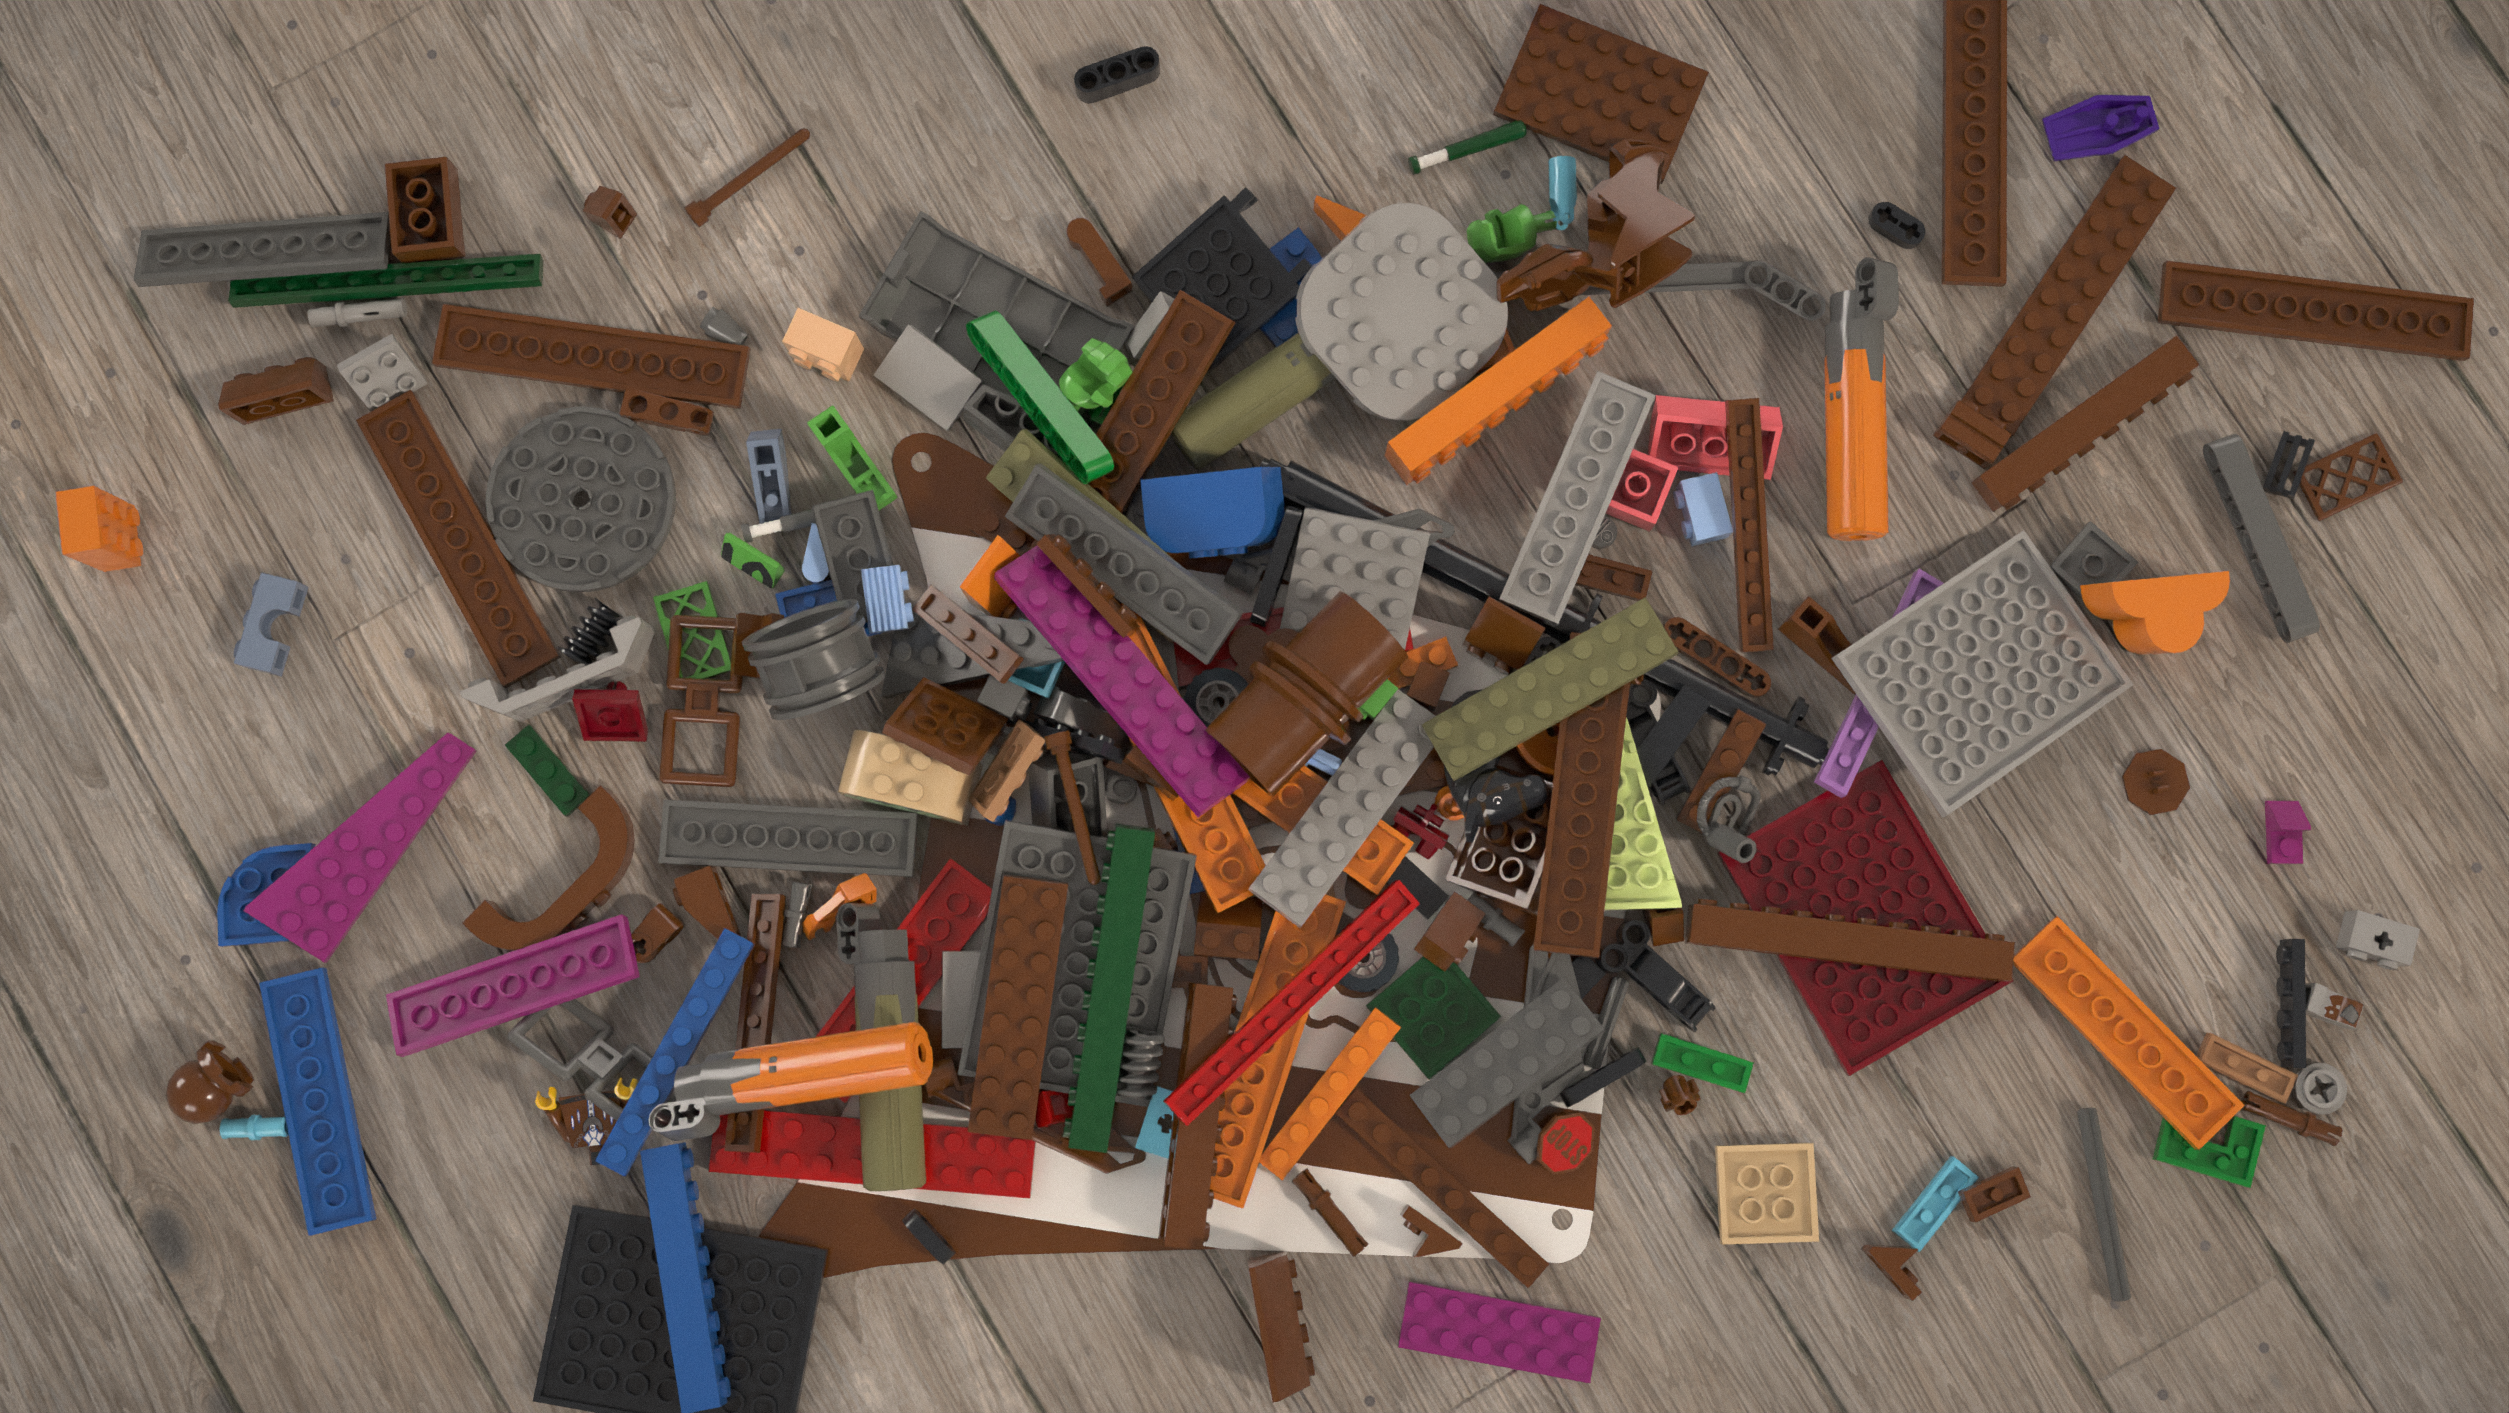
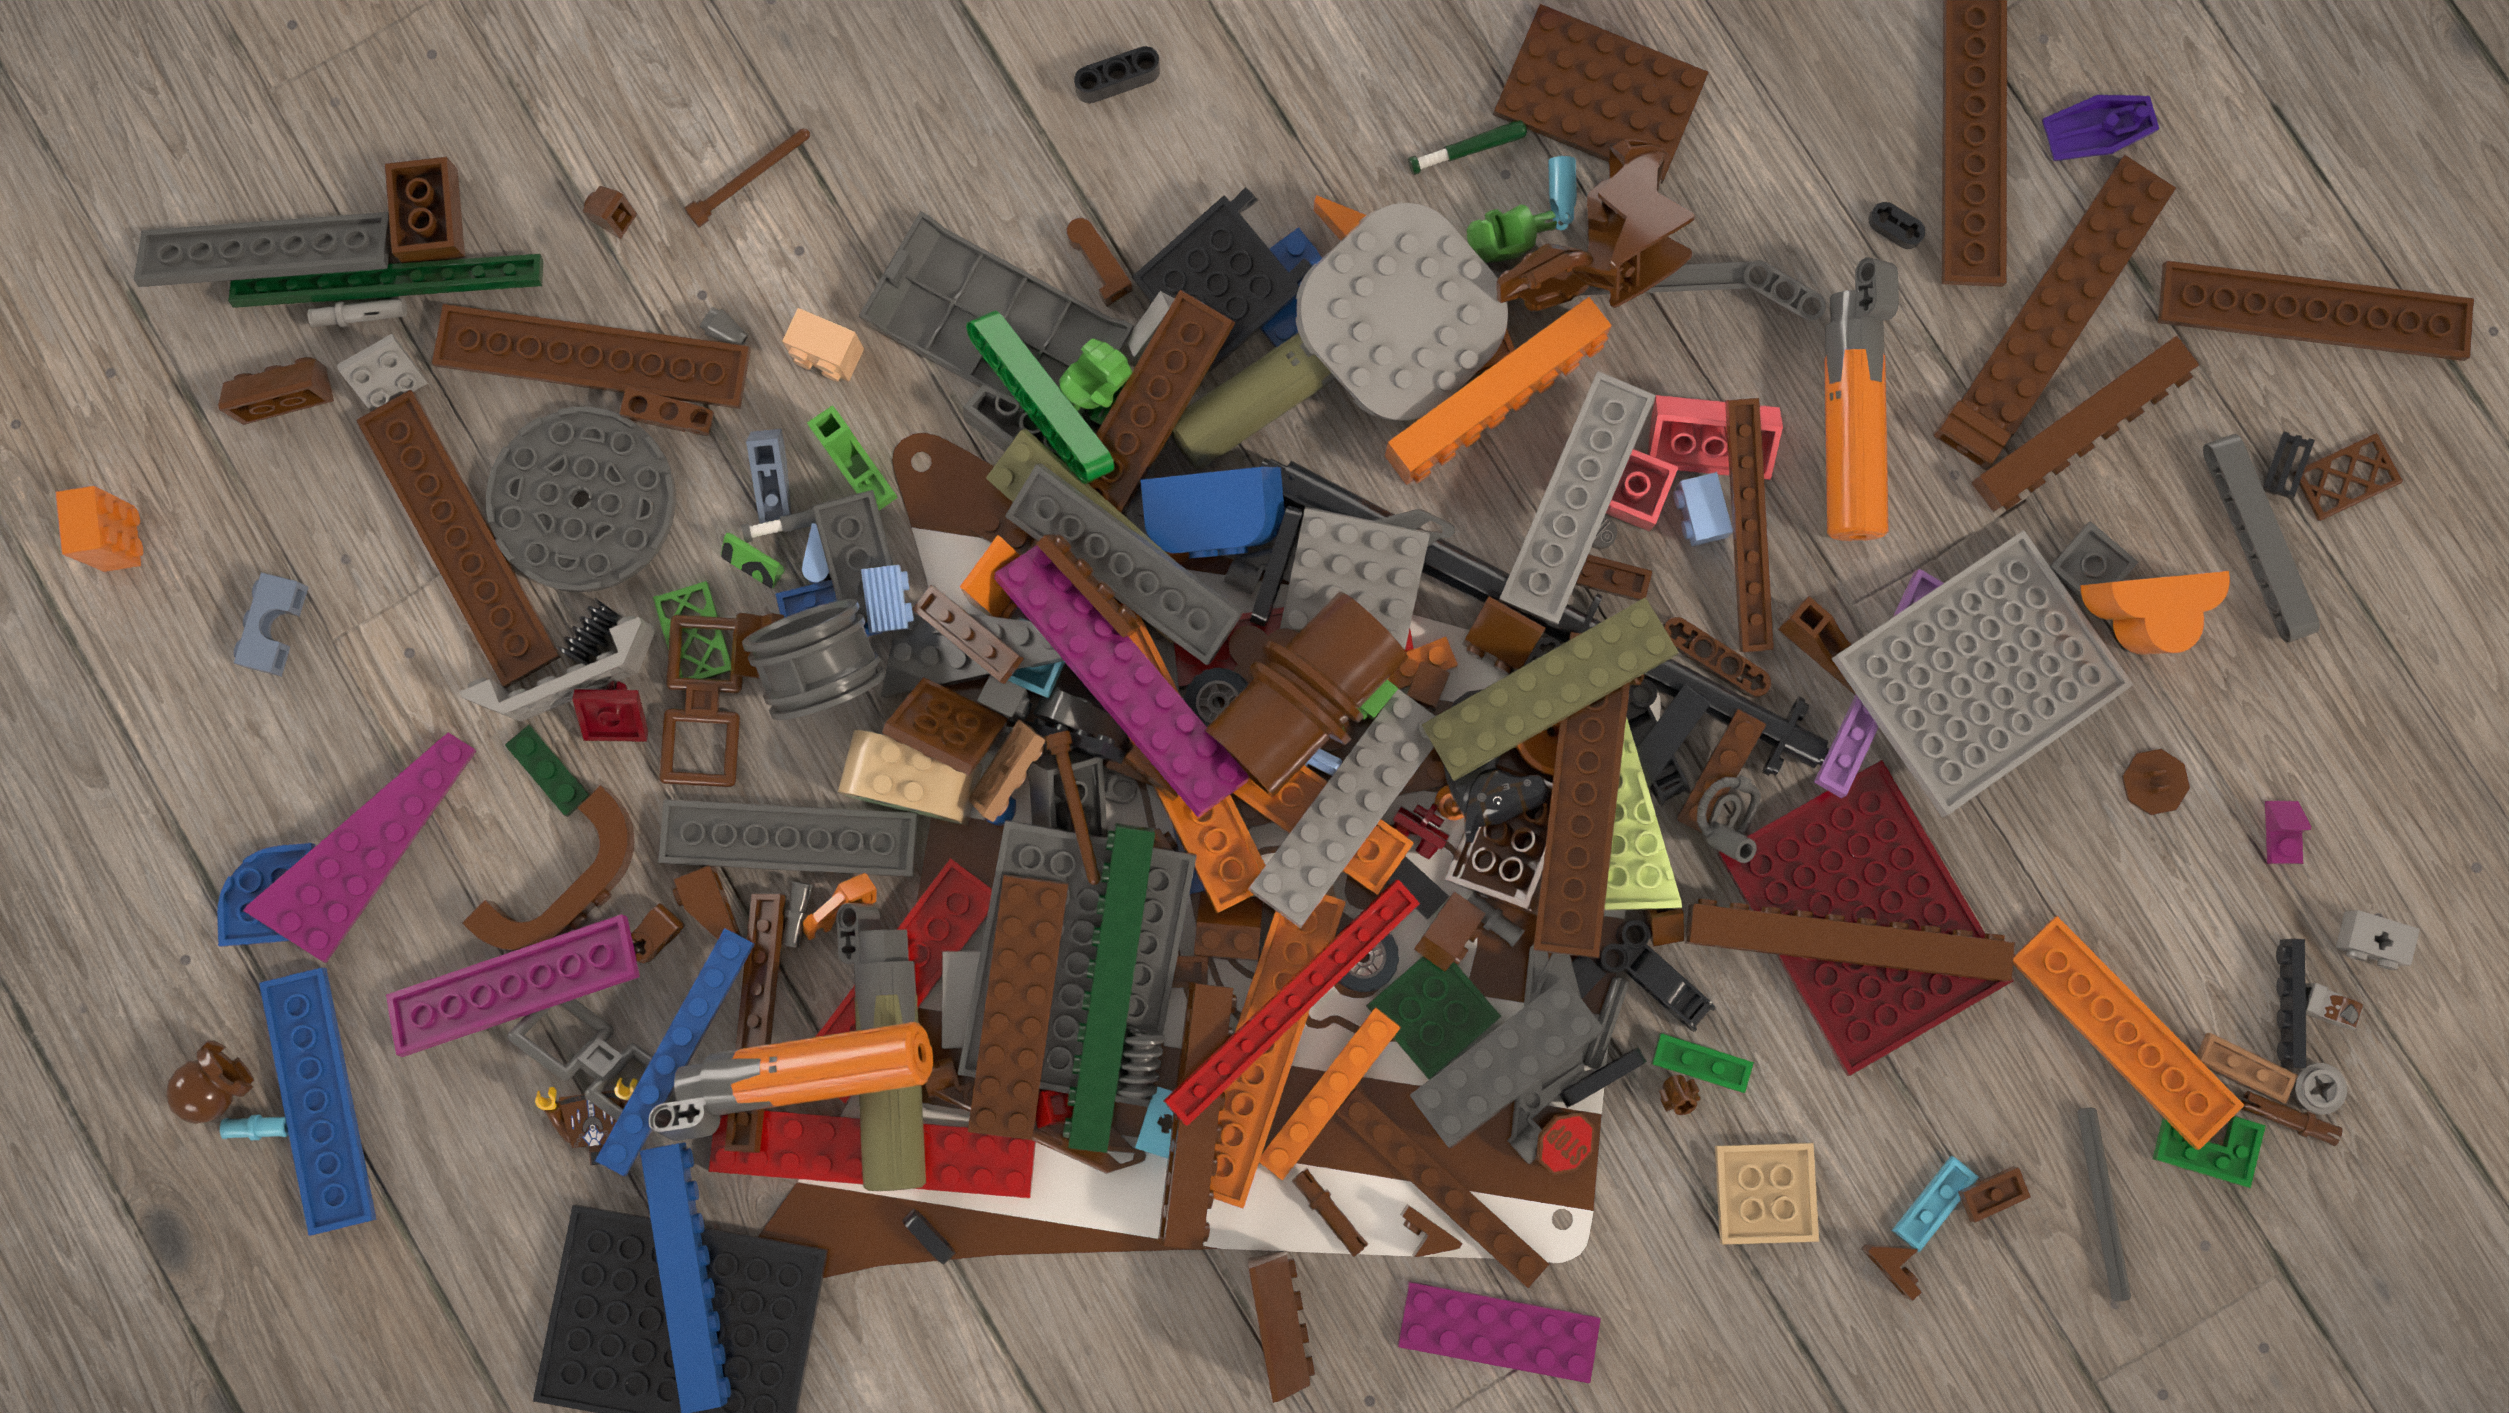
light grey tile [874,325,985,431] -> none

